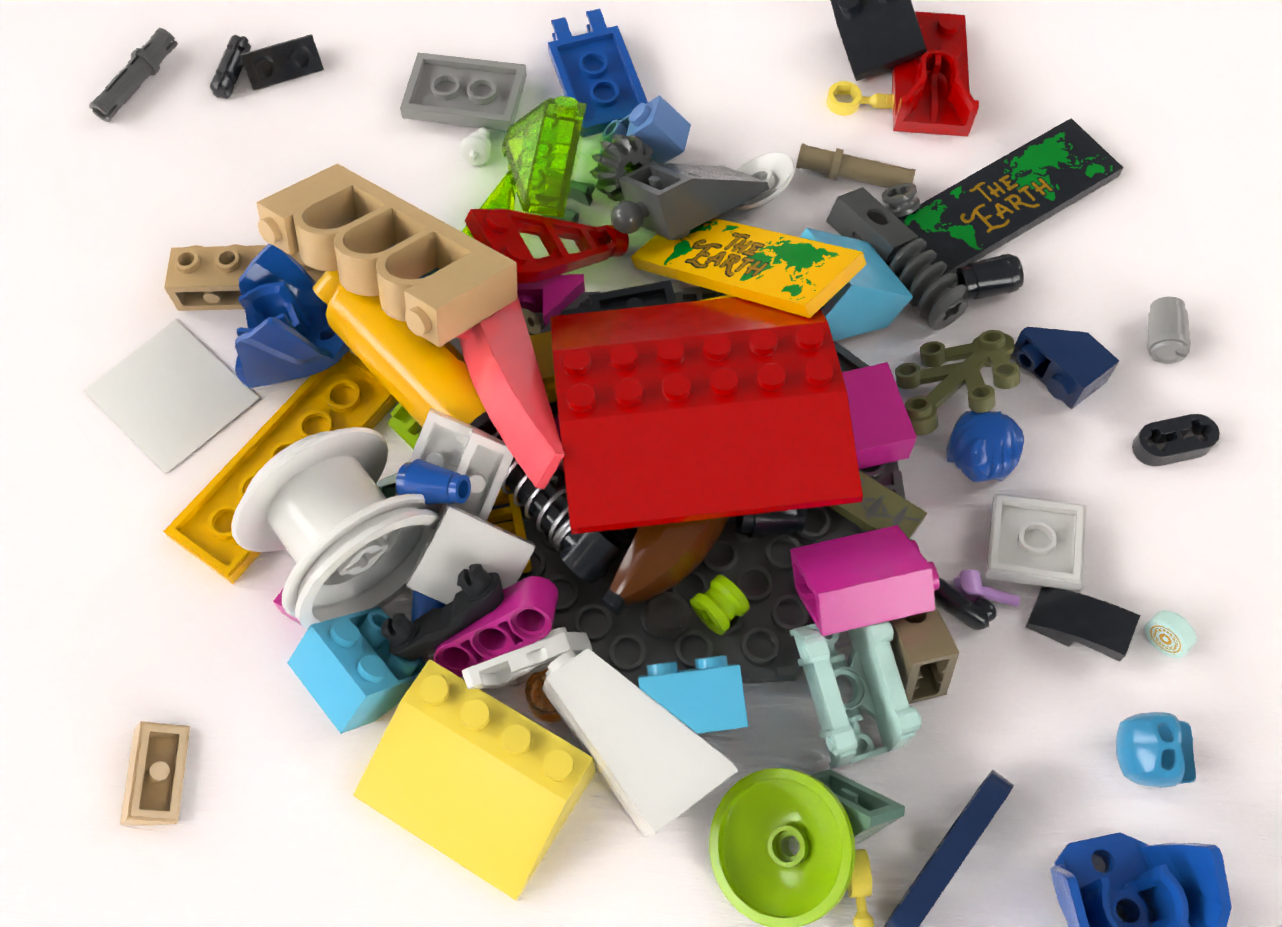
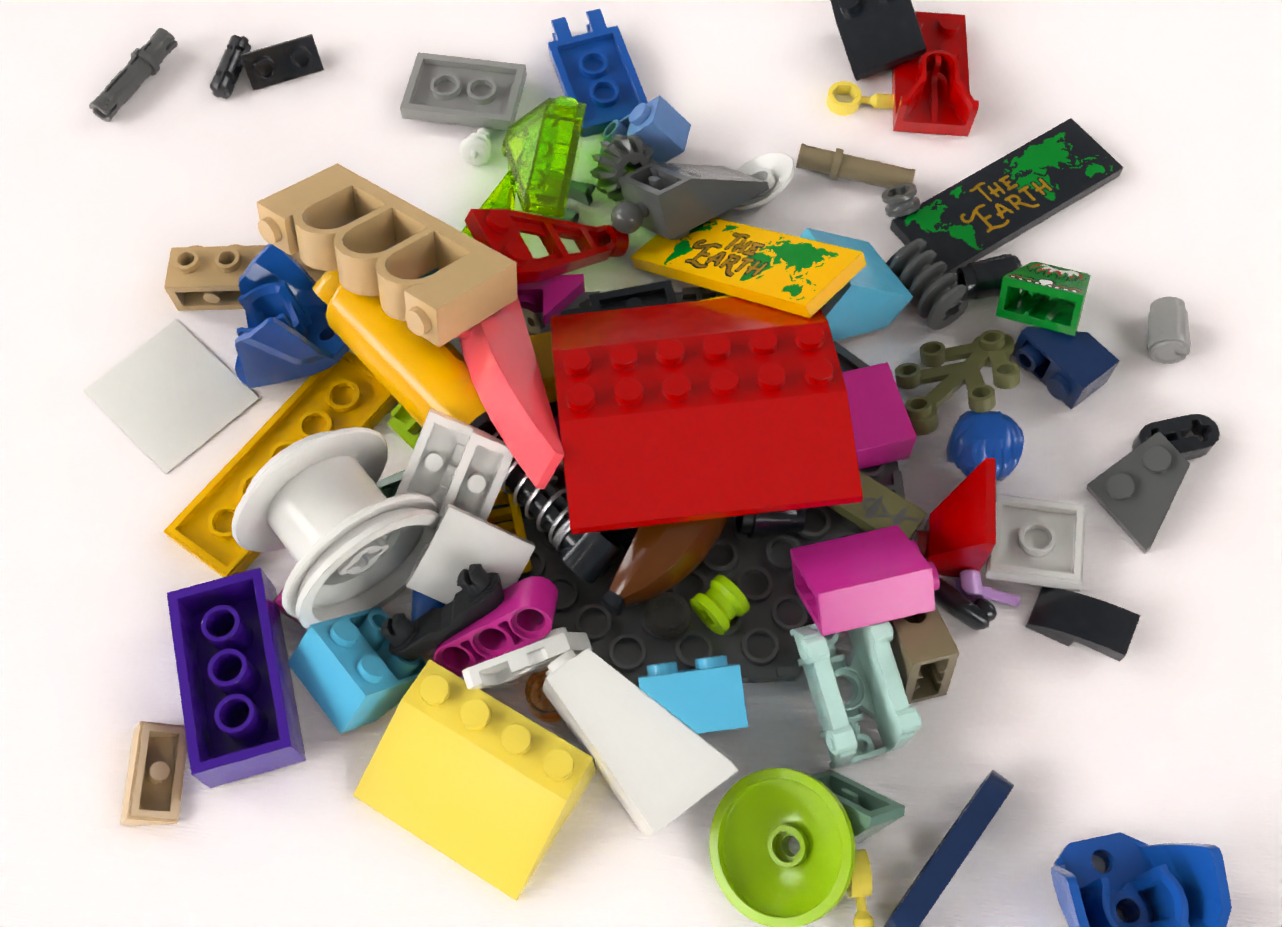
blue cone [396,459,471,505] -> none
dark grey piece [826,187,918,263] -> none
dark azure helmet [1116,712,1196,788] -> none
light aqua tile [1144,610,1197,658] -> none
none -> dark purple brick [167,568,306,788]
none -> red slope [914,458,996,578]
none -> green torso [996,262,1091,336]
none -> dark grey wing [1086,431,1190,554]

